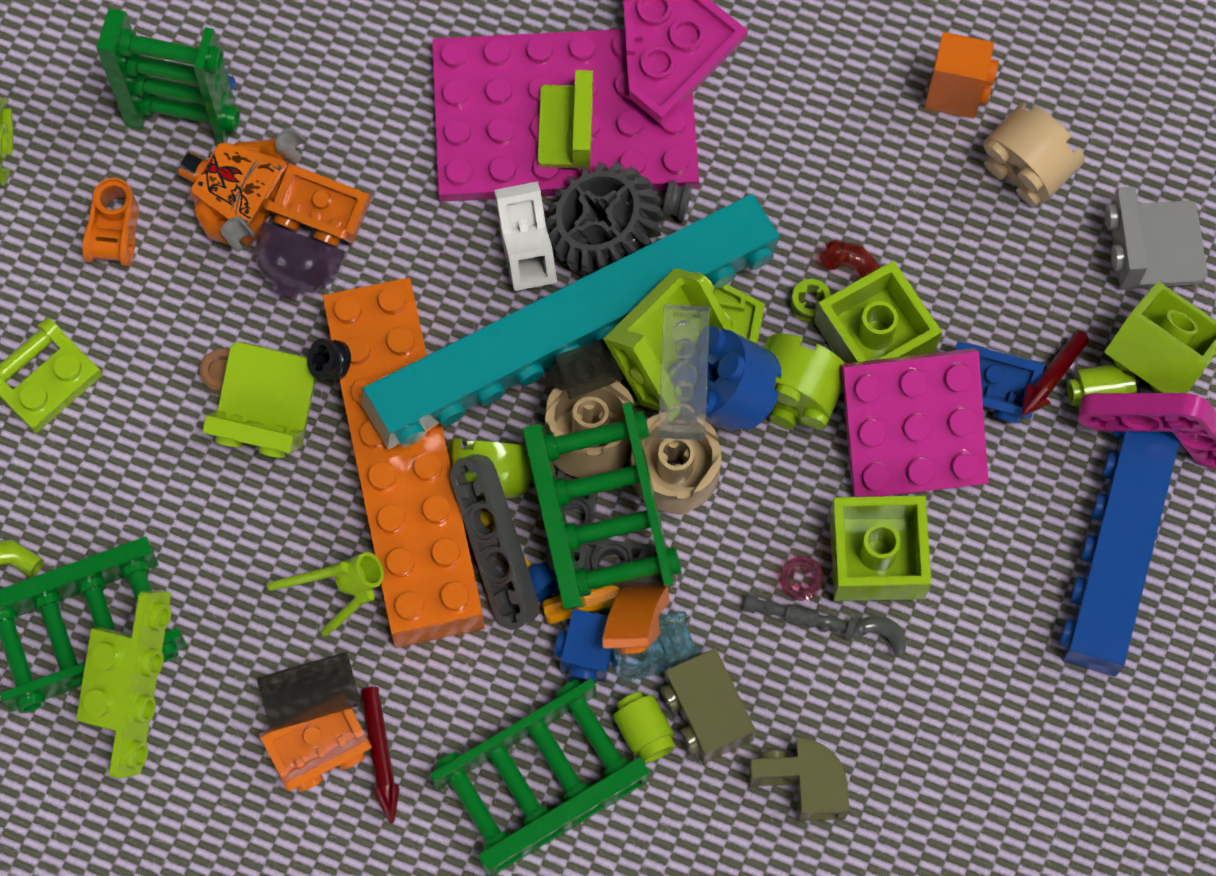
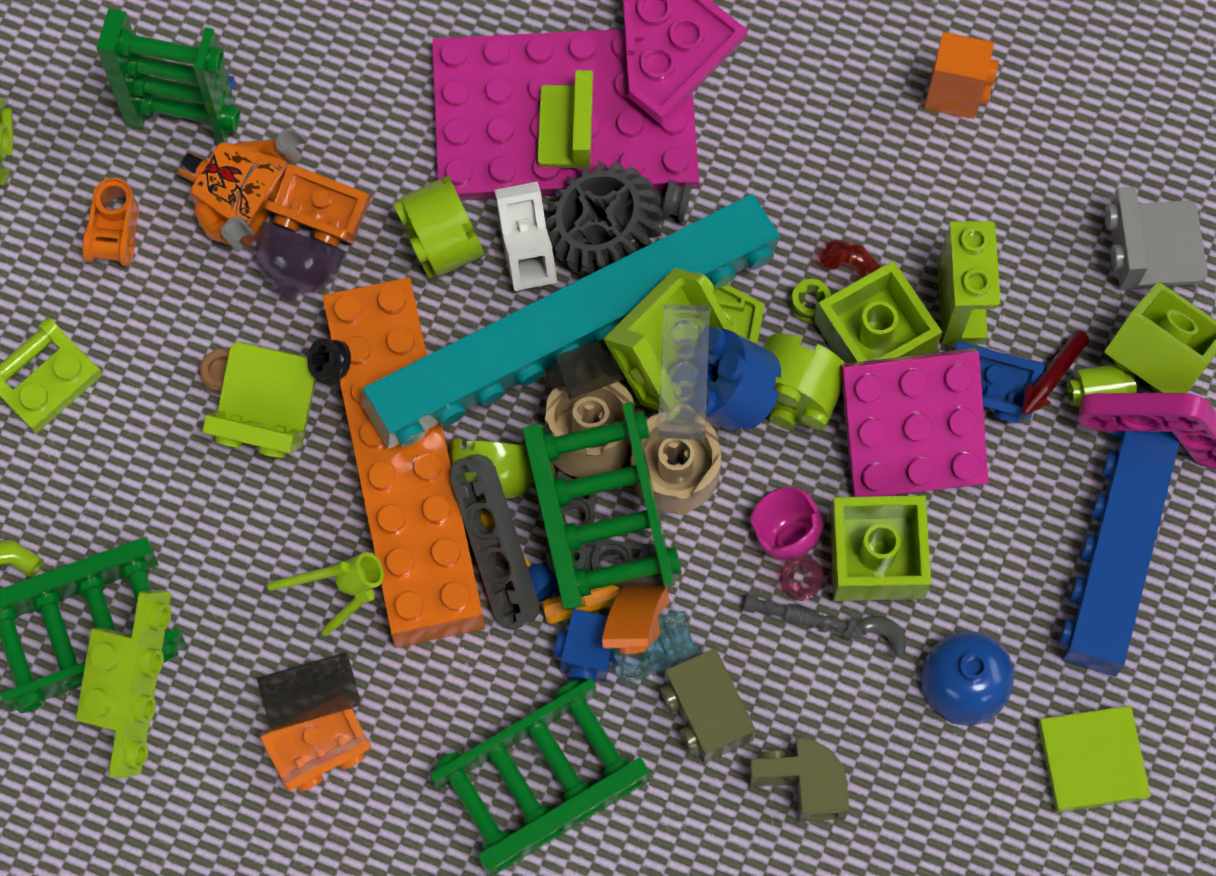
dark red piece [360,686,400,824] -> none
lime brick [613,691,676,764] -> none
tan brick [983,103,1085,207] -> none
none -> lime brick [393,175,485,279]
none -> dark pink hair [750,486,823,560]
none -> blue cylinder [920,631,1014,726]
none -> lime panel [937,221,1000,345]
none -> lime tile [1038,706,1151,813]

